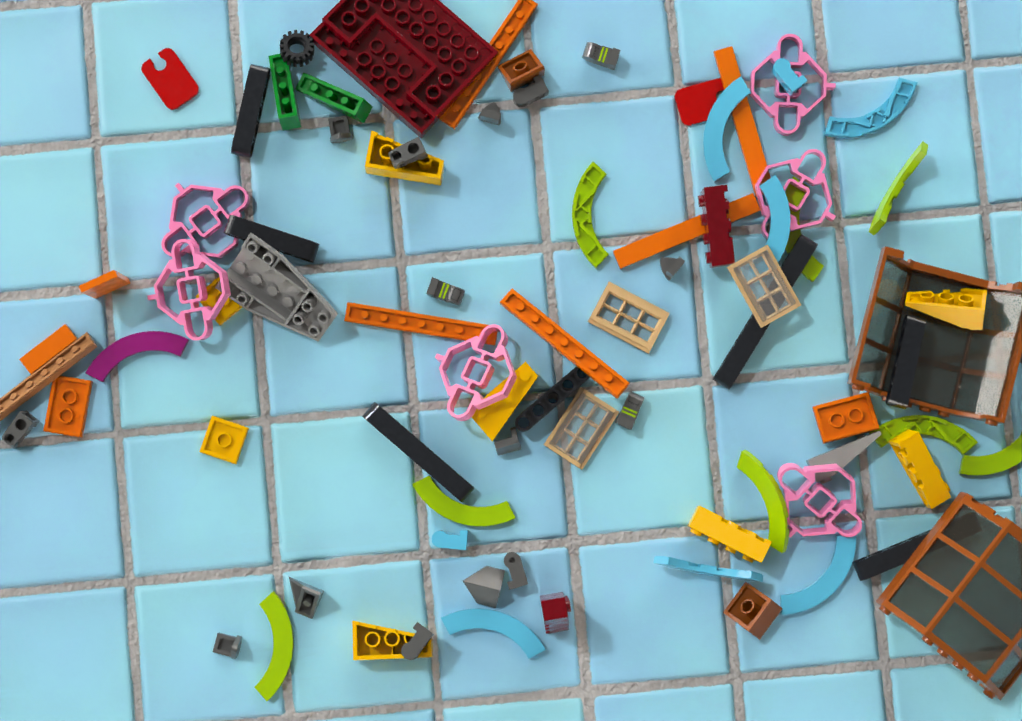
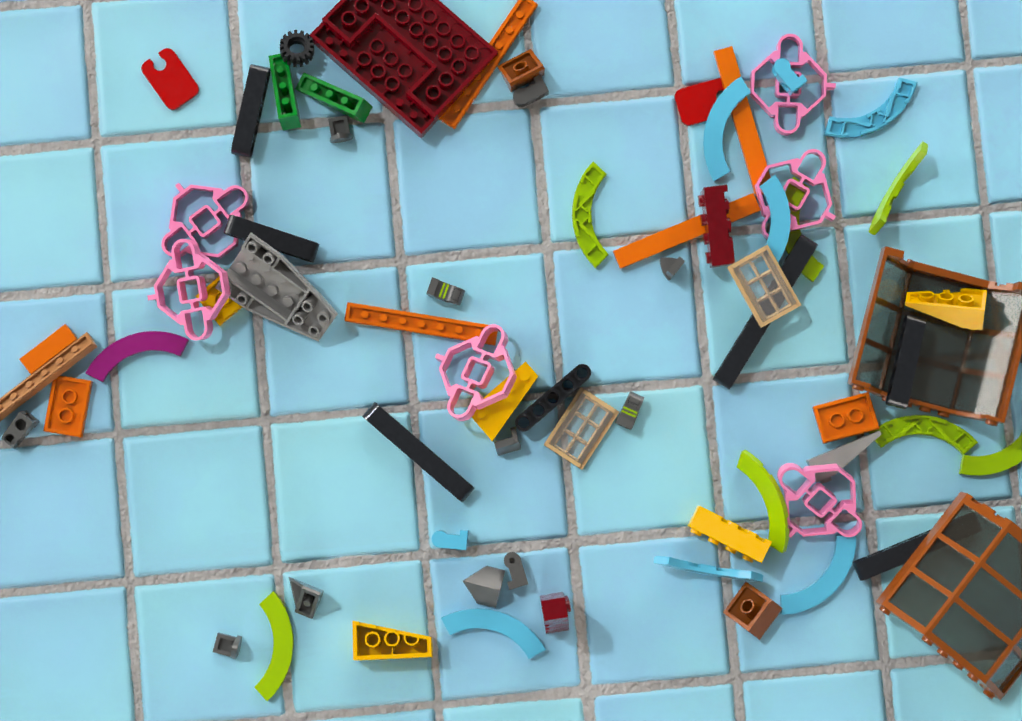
orange tile [79,270,130,299] -> none
yellow tile [199,416,249,464] -> none
yellow wedge [365,130,444,185] -> none
dark grey leg [388,137,428,169] -> none
dark grey leg [401,622,434,660] -> none
lime tile [412,475,515,526] -> none
dark grey tile [478,102,501,125] -> none
orange tile [500,288,630,399] -> none
dark grey leg [582,42,620,70] -> none
tan piece [588,282,670,354] -> none
yellow wedge [888,429,951,509] -> none

